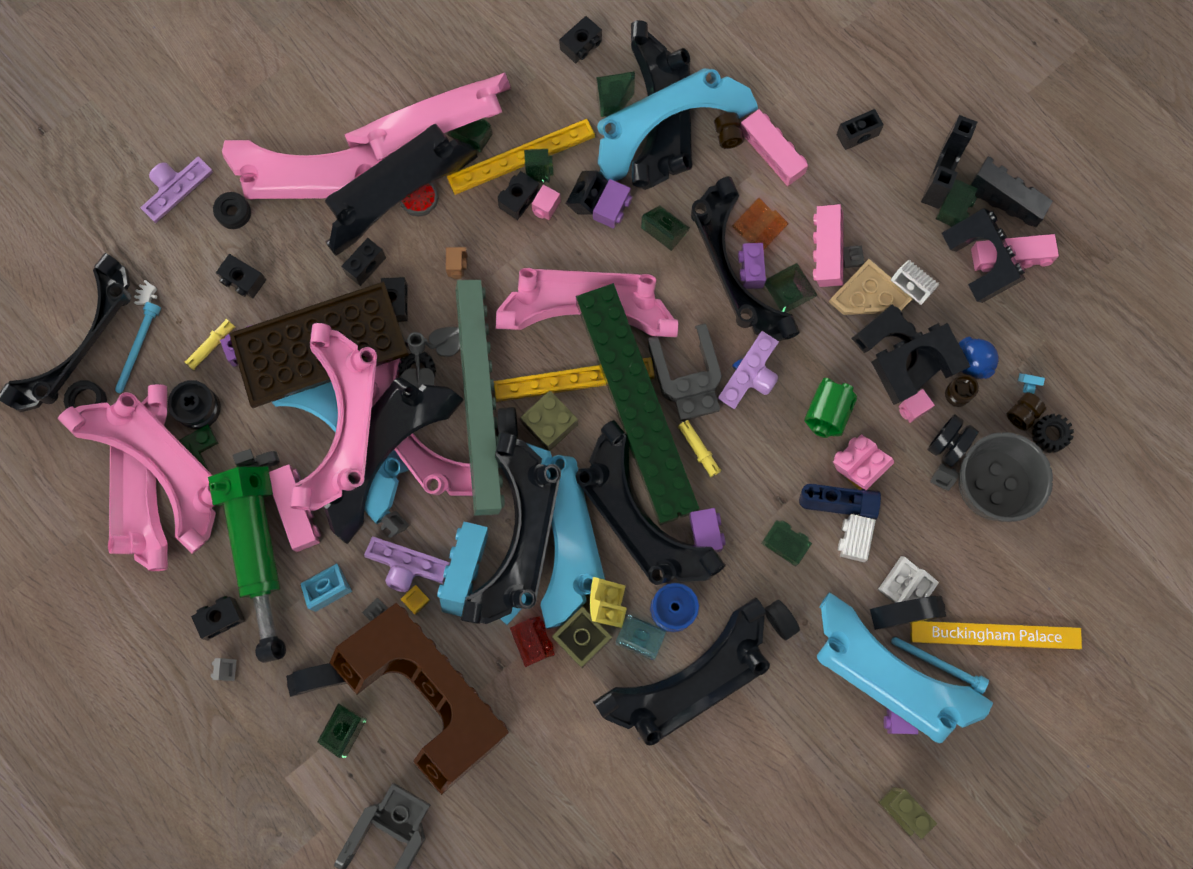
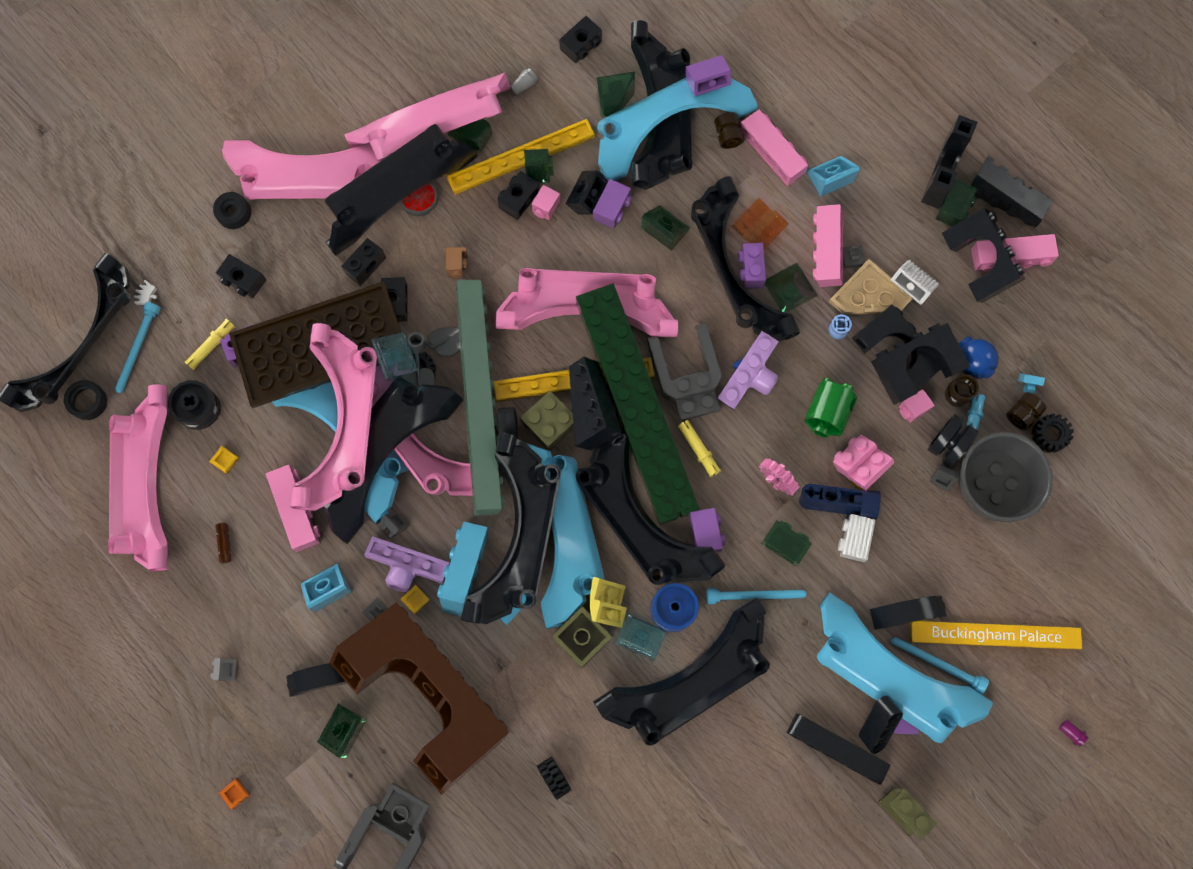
bright pink panel [58,392,216,554] -> none
lavender plate [140,156,213,224] -> none
dark green plate [178,425,219,471] -> none
black brick [191,596,245,641] -> none
green piece [208,467,286,663] -> none
dark grey piece [233,449,280,468] -> none
clear red bracket [510,616,555,667] -> none
black tyre [765,600,800,640] -> none
black brick [836,109,884,150] -> none
white slope [878,556,939,603] -> none
none -> yellow tile [209,446,239,474]
none -> reddish brown axle [215,523,232,563]
none -> orange tile [219,778,250,810]
none -> clear light blue slope [371,332,418,381]
none -> light grey cone [510,68,538,95]
none -> black tyre [537,757,572,800]
none -> black wedge [569,357,621,451]
none -> medium lavender brick [686,55,731,96]
none -> medium azure piece [706,588,807,605]
none -> bright pink gear [759,458,800,496]
none -> black beam [786,713,891,785]
none -> medium azure slope [807,156,860,197]
none -> light blue wheel [828,314,852,340]
none -> black beam [858,695,903,754]
none -> medium azure pin [966,394,986,430]
none -> magenta pin [1058,719,1089,747]

